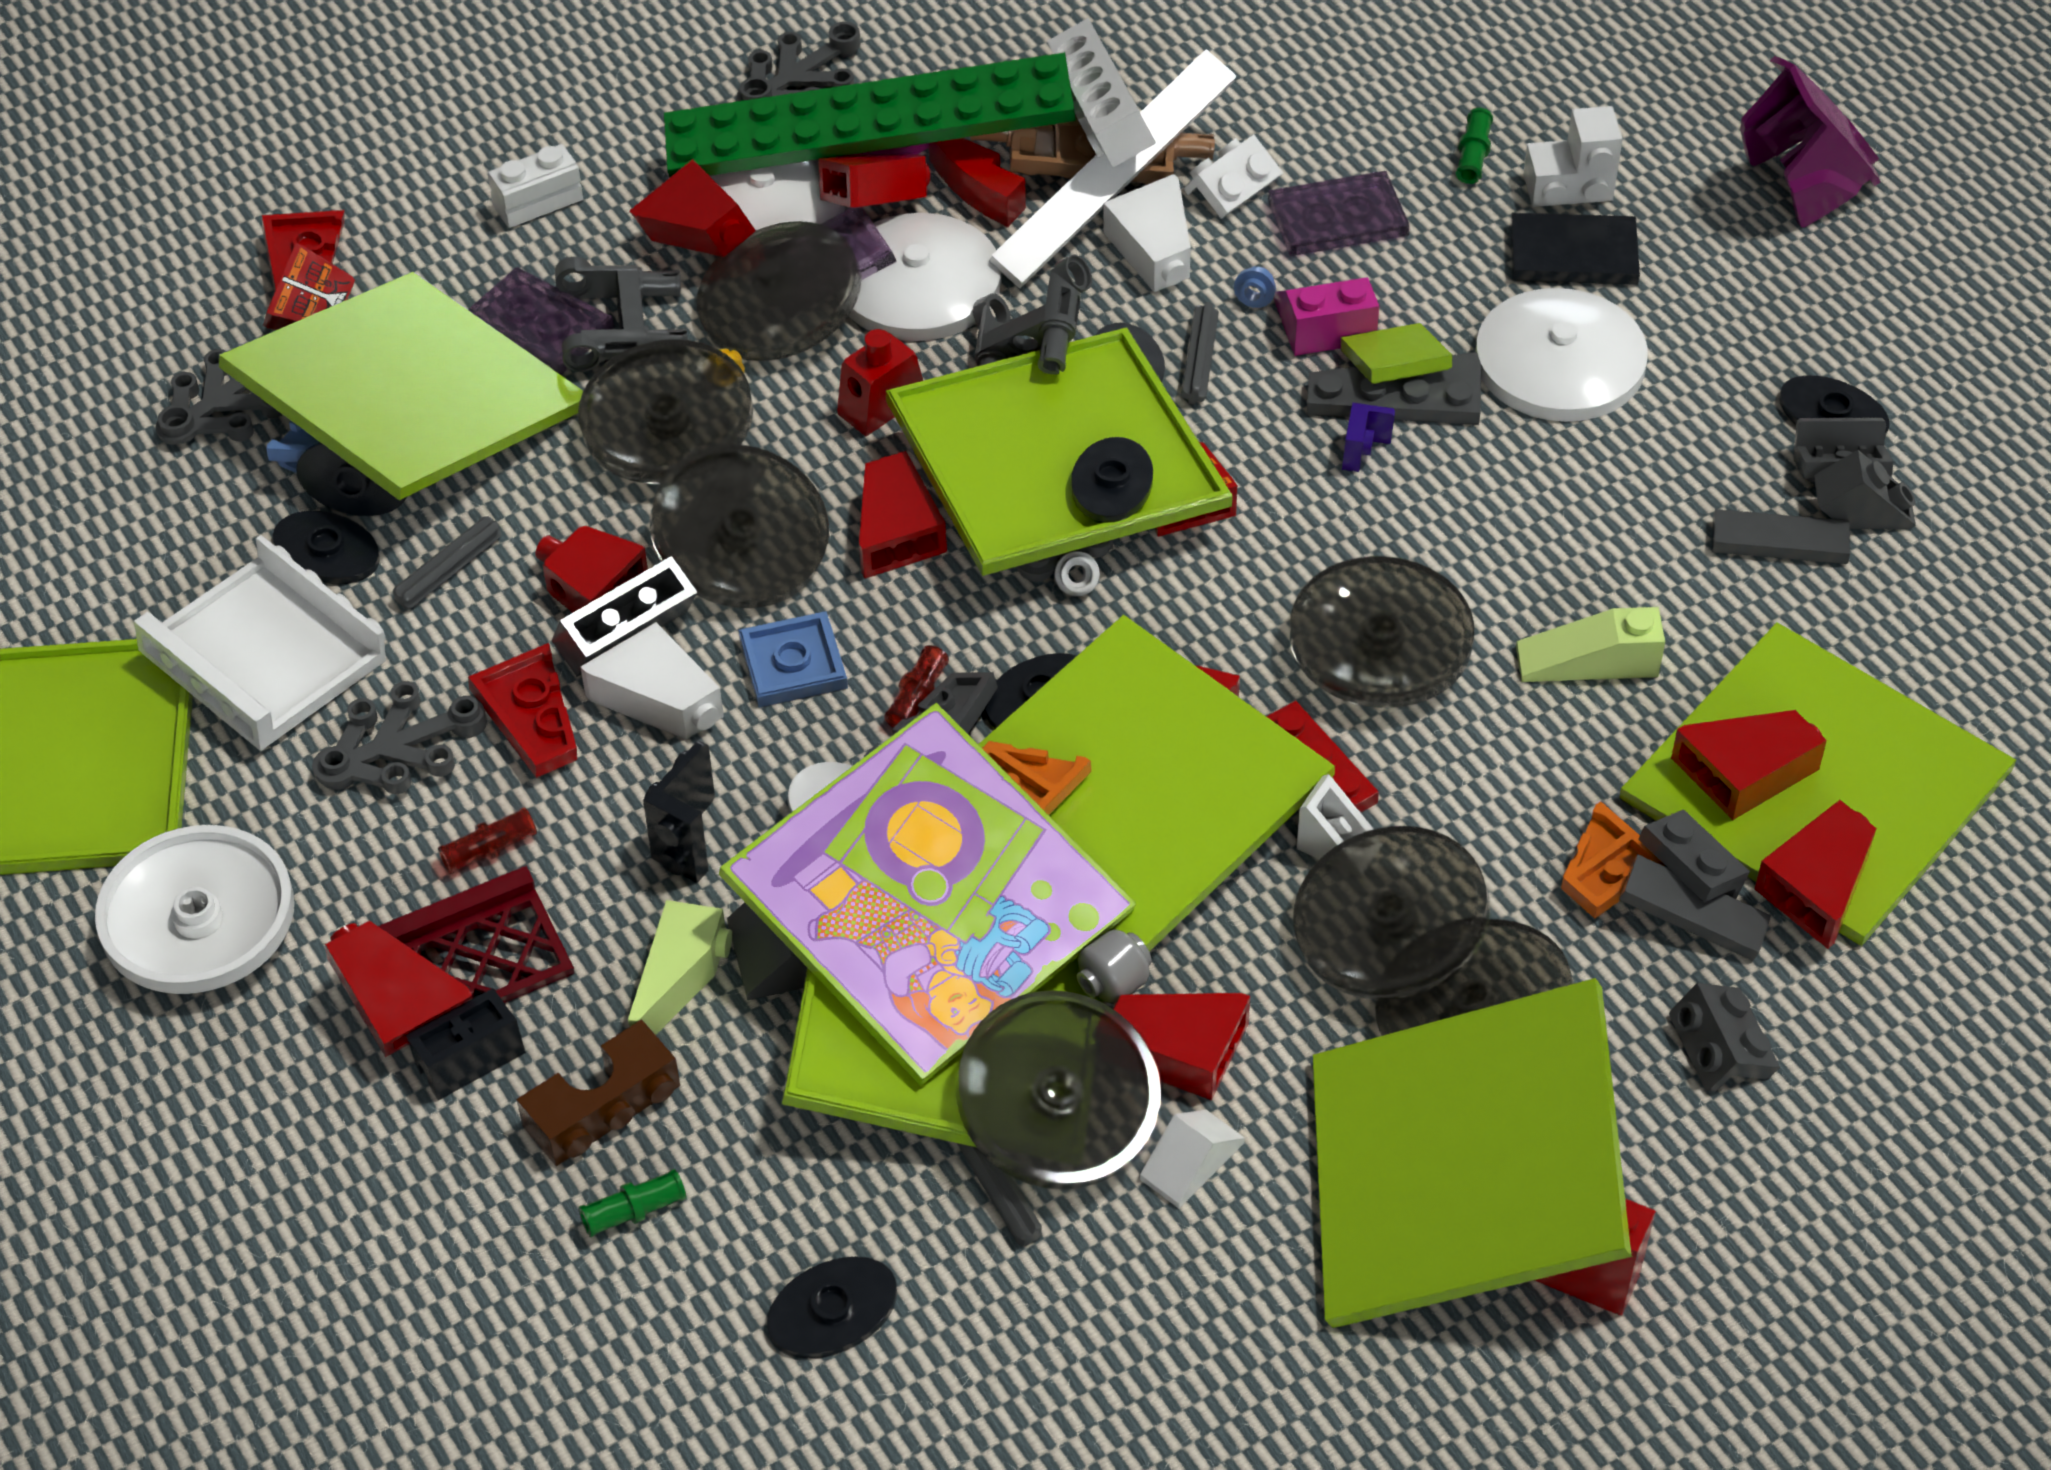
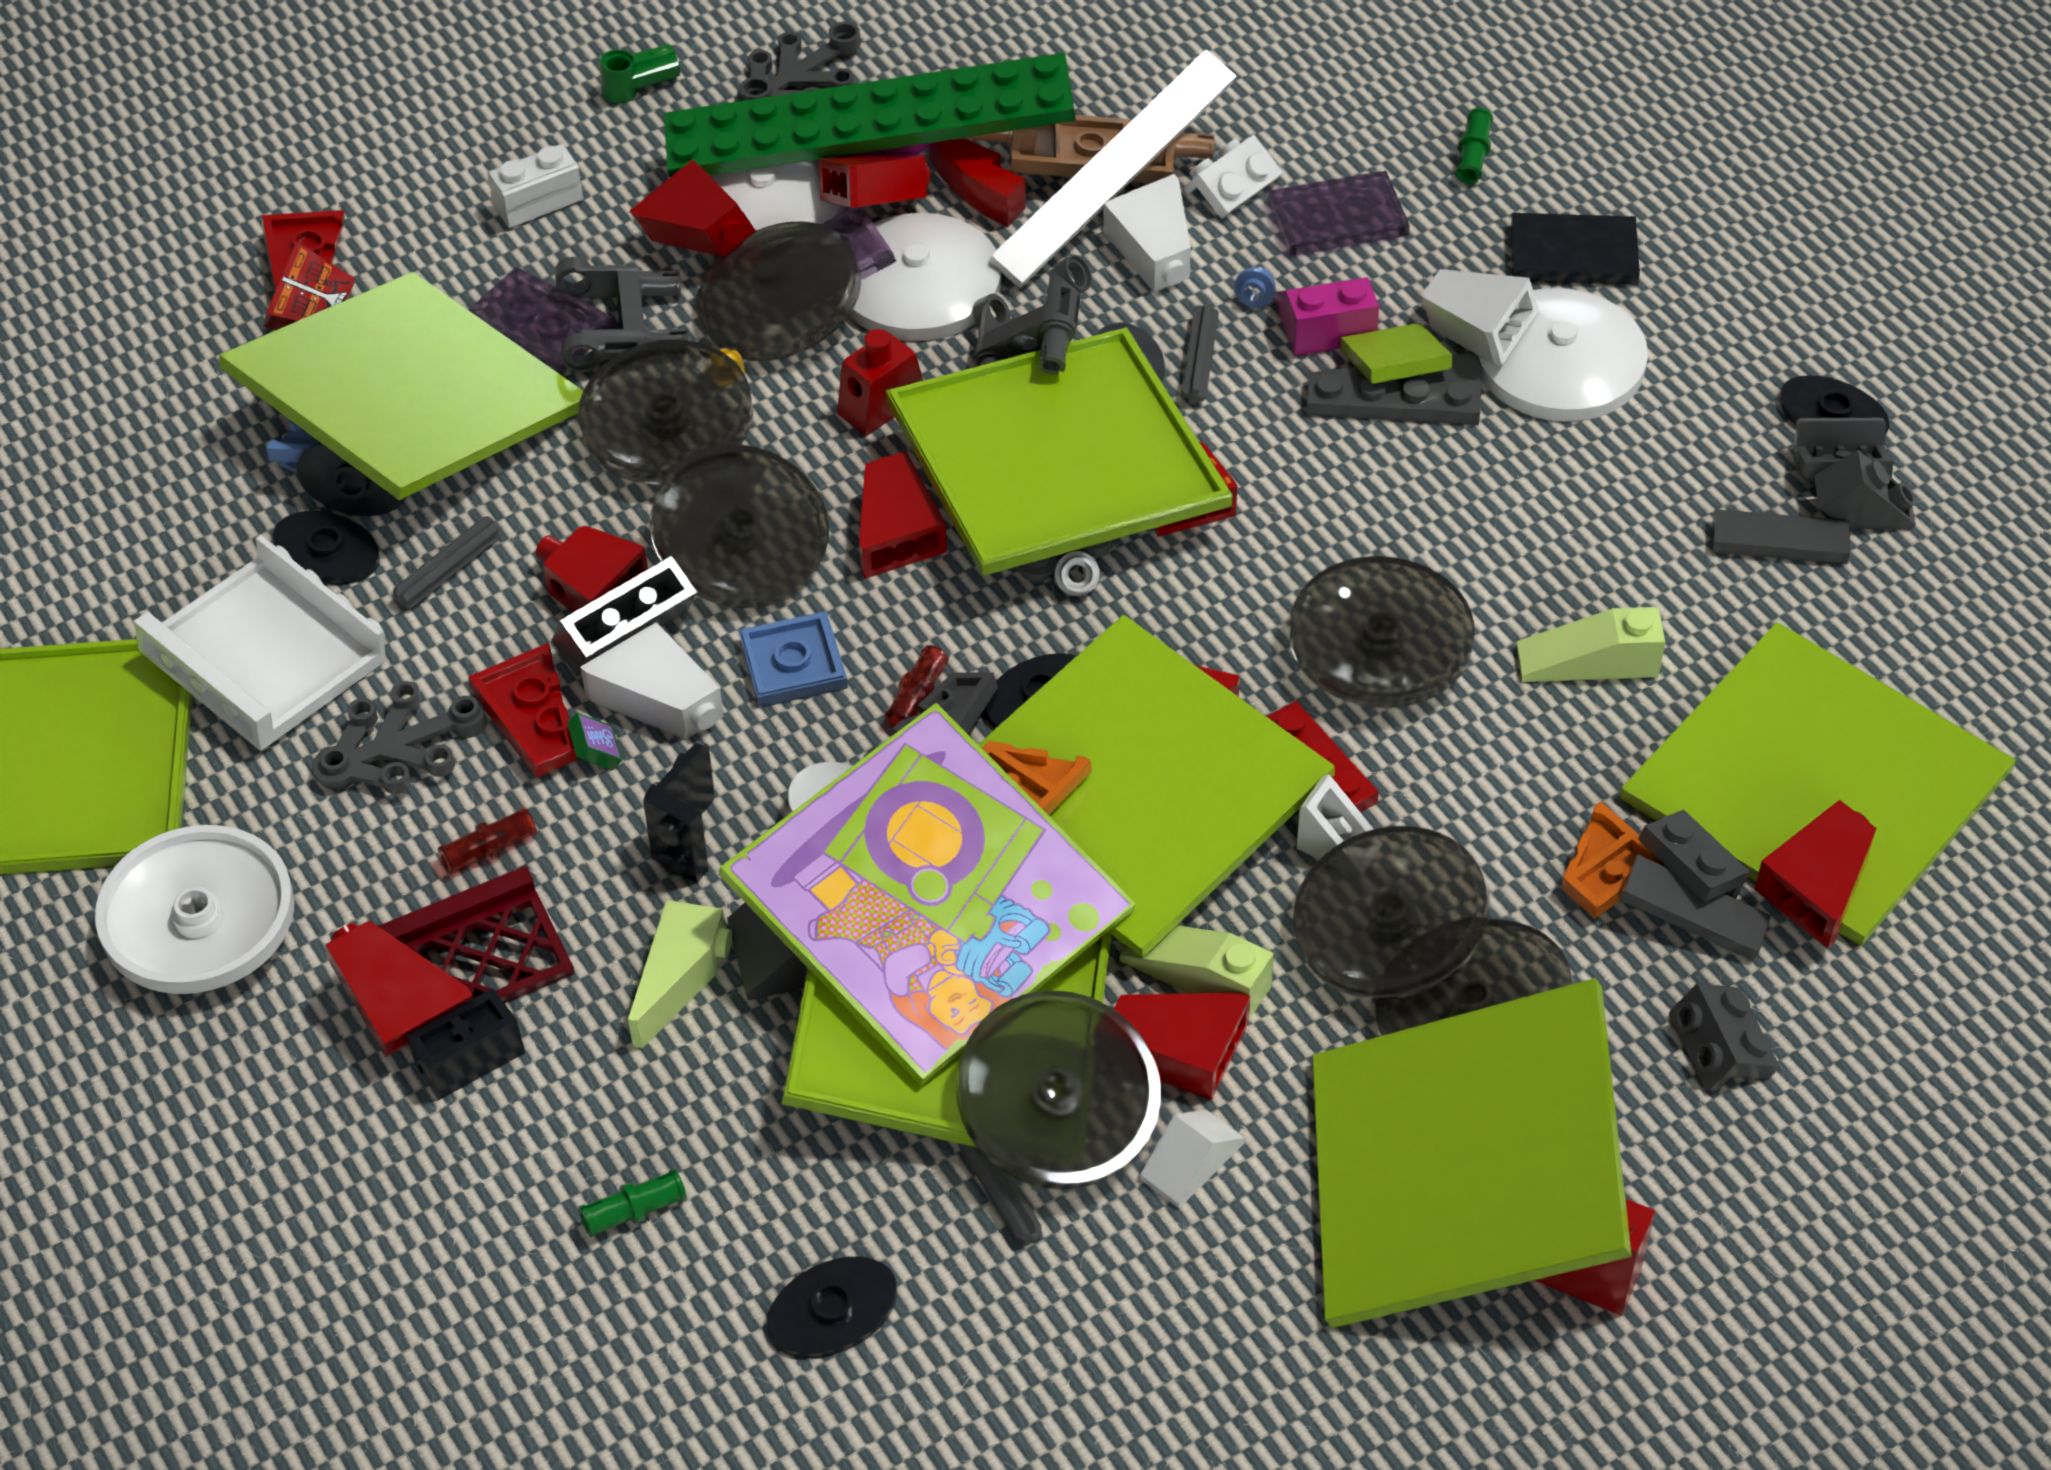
dark grey plant [156,349,283,445] -> none
reddish brown arch [516,1019,681,1166] -> none
white brick [1047,18,1156,167] -> none
black piece [1071,437,1153,522] -> none
light grey head [1077,929,1152,1003] -> none
dark purple bracket [1342,402,1395,472] -> none
white brick [1523,106,1623,207] -> none
red slope [1671,710,1827,820] -> none
magenta piece [1740,56,1881,228] -> none
none -> tile [567,712,622,770]
none -> green piece [600,44,680,103]
none -> yellowish green slope [1120,926,1274,1020]
none -> white slope [1421,269,1539,366]

